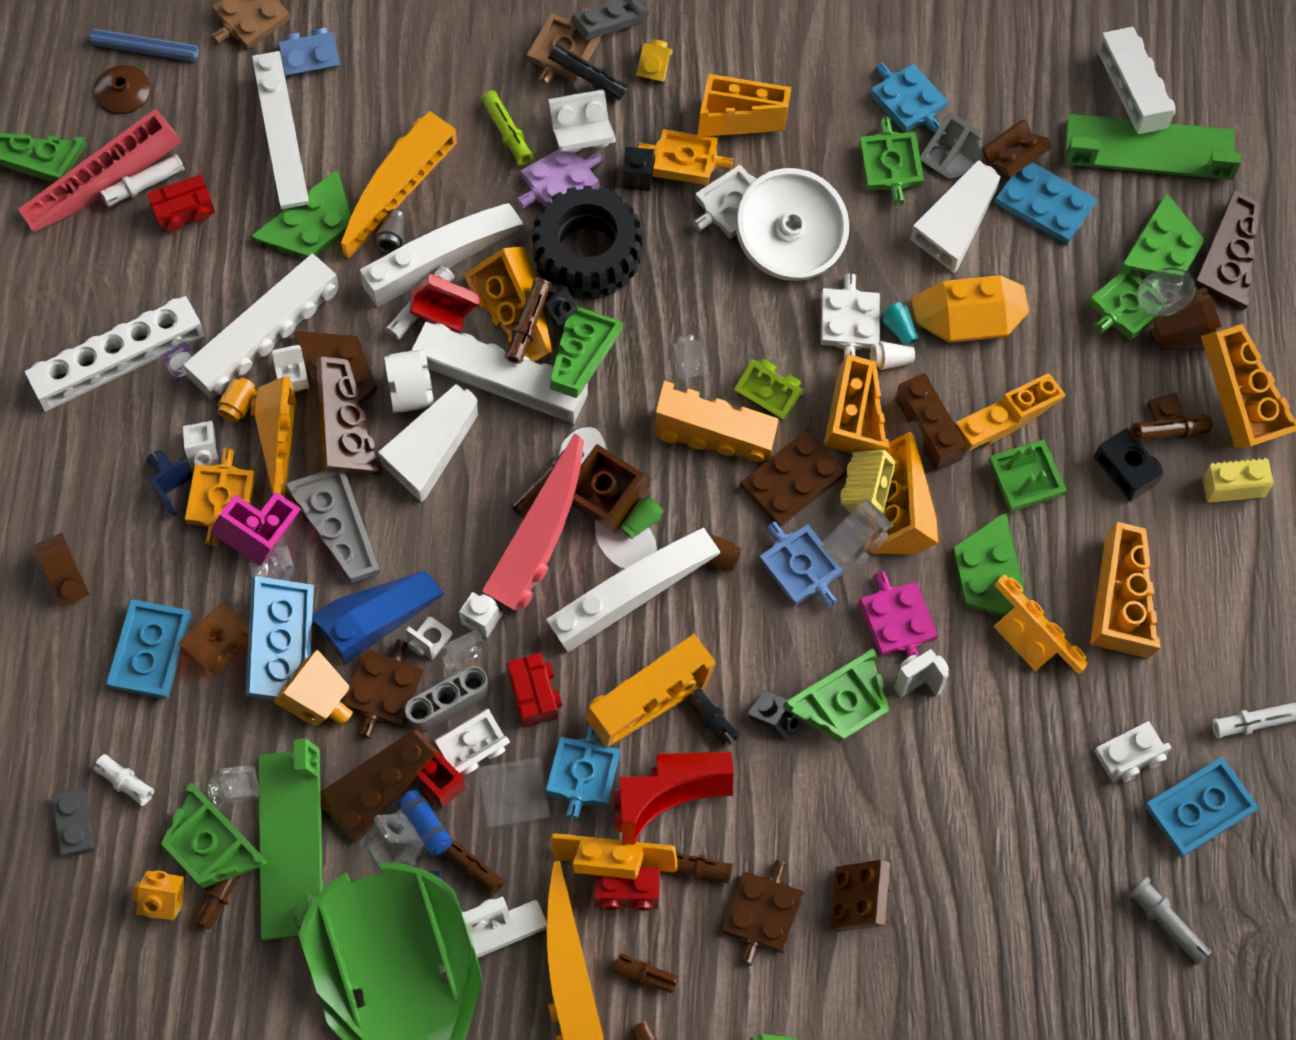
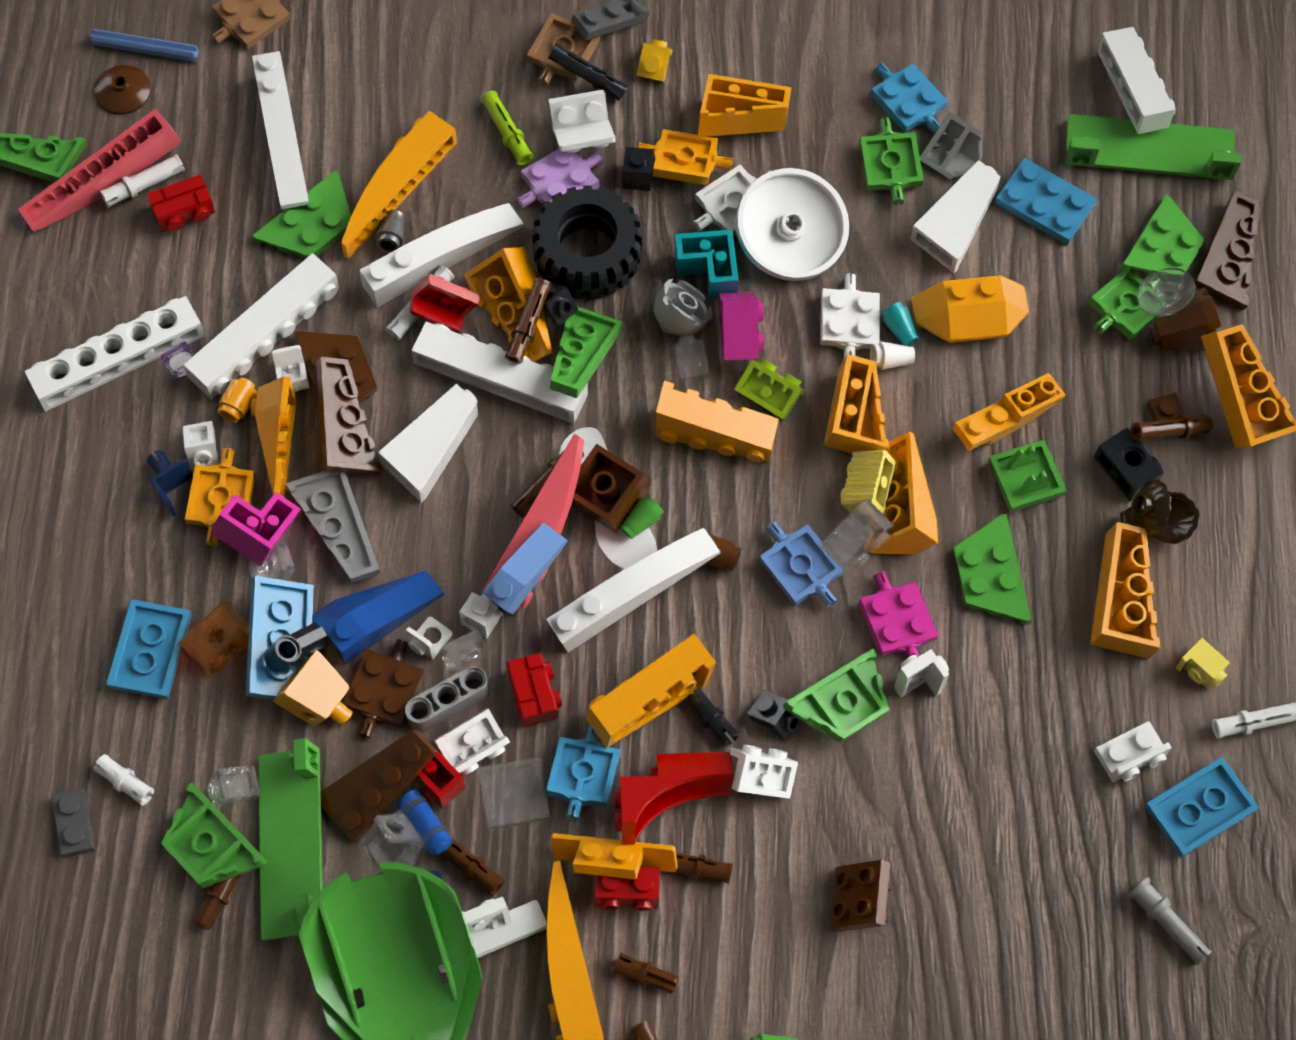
reddish brown brick [34,532,90,607] -> none
light orange brick [132,871,184,921] -> none
medium blue bracket [279,28,340,75] -> none
white brick [384,349,434,413] -> none
reddish brown plate [723,860,804,966] -> none
reddish brown plate [740,430,846,527] -> none
reddish brown arch [895,373,967,471] -> none
reddish brown bracket [982,119,1052,177] -> none
light orange bracket [993,575,1088,674] -> none
light yellow brick [1202,458,1273,503] -> none
none -> black piece [264,622,328,672]
none -> medium blue slope [482,522,568,615]
none -> light grey cylinder [653,279,712,337]
none -> teal brick [674,230,739,299]
none -> dark pink brick [718,292,764,360]
none -> white bracket [730,745,798,799]
none -> dark brown animal [1120,479,1200,545]
none -> light yellow brick [1176,638,1230,688]

